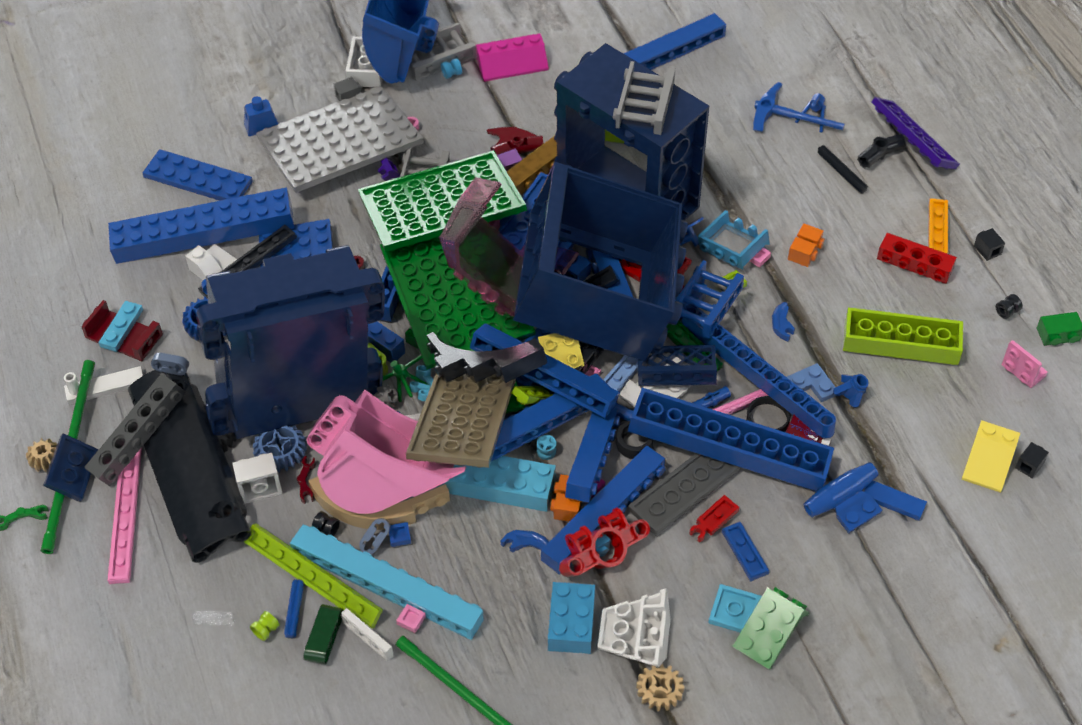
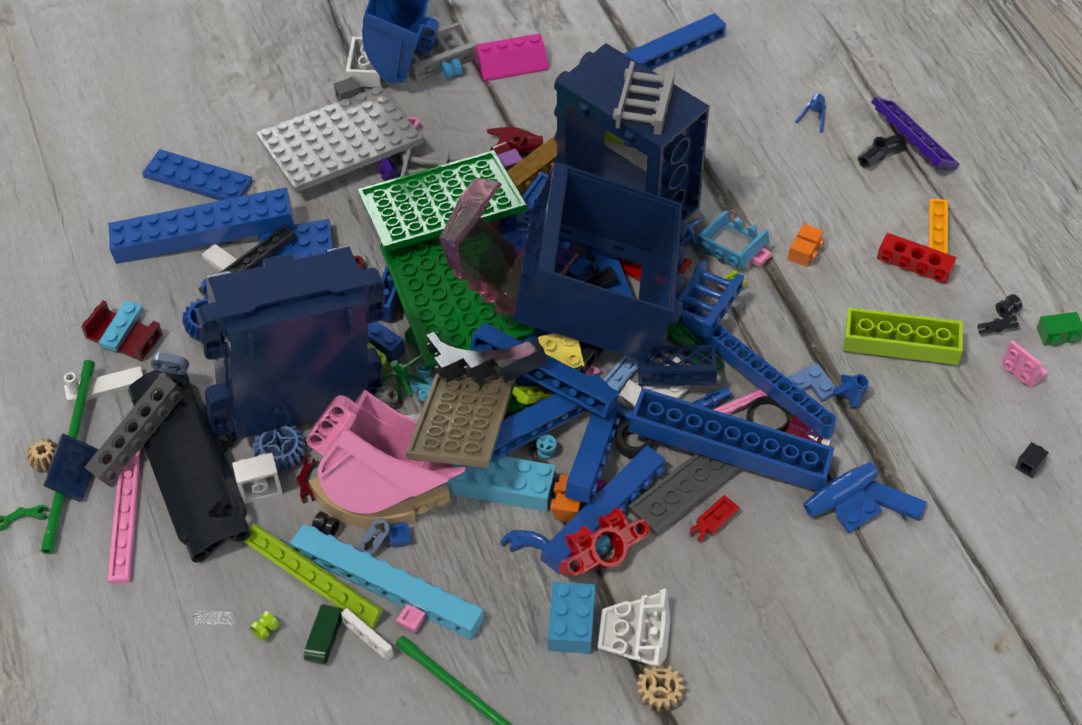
white slope [185,245,222,280] -> none
blue torso [244,96,278,137] -> none
blue axle [284,579,304,638] -> none
medium azure tile [708,584,762,633] -> none
blue tile [722,522,769,582] -> none
bracket [732,587,809,670] -> none
blue piece [753,82,845,132] -> none
blue piece [772,302,795,342] -> none
black axle [817,145,868,194] -> none
light yellow slope [961,420,1020,493] -> none
black brick [974,228,1005,261] -> none
none -> black pin [977,316,1018,335]

